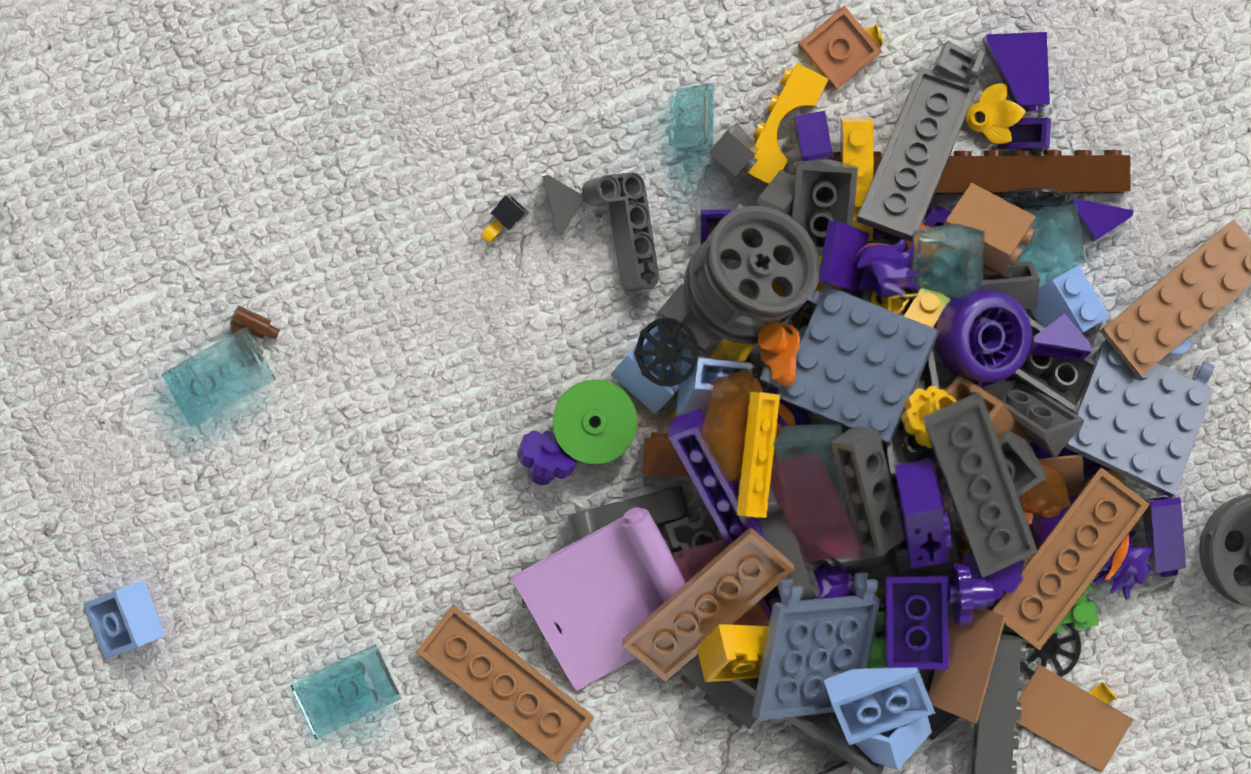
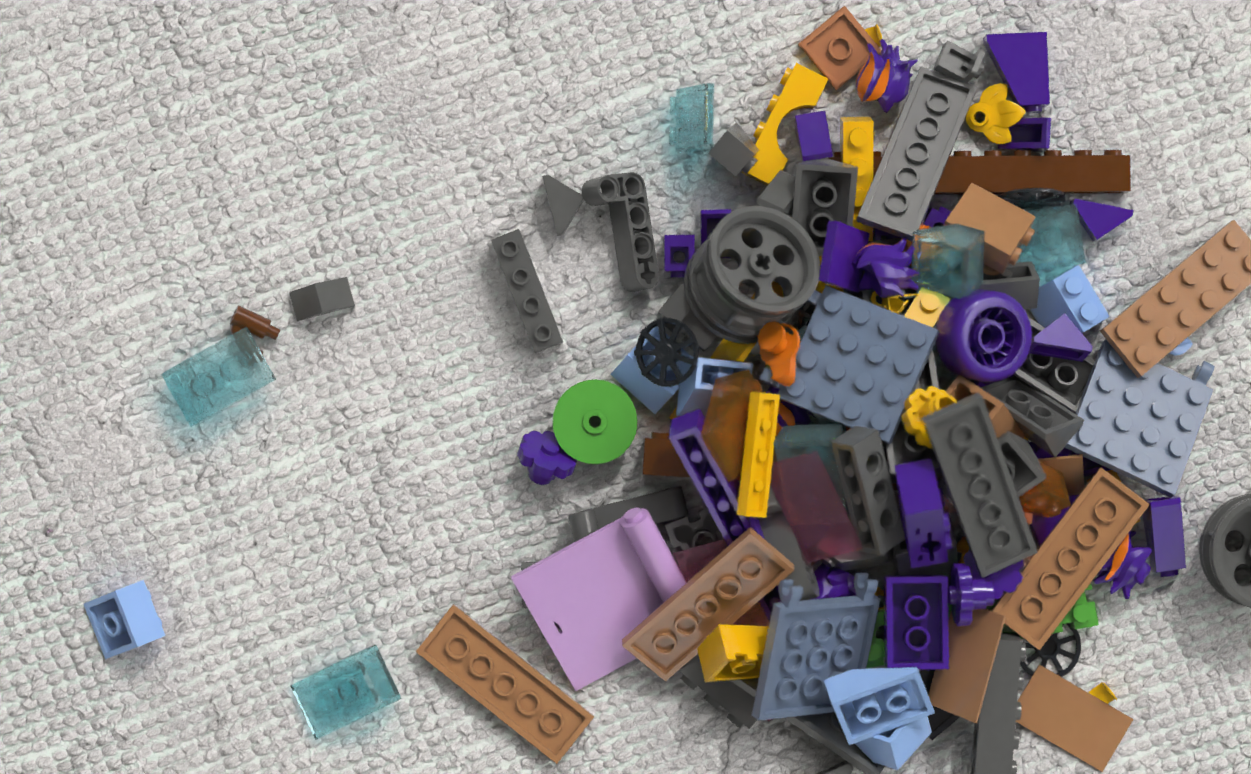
black piece [480,194,529,243] -> none
none -> dark grey slope [289,277,355,321]
none -> dark grey brick [491,229,563,353]
none -> dark purple brick [664,235,695,278]
none -> dark purple hair [856,39,918,113]

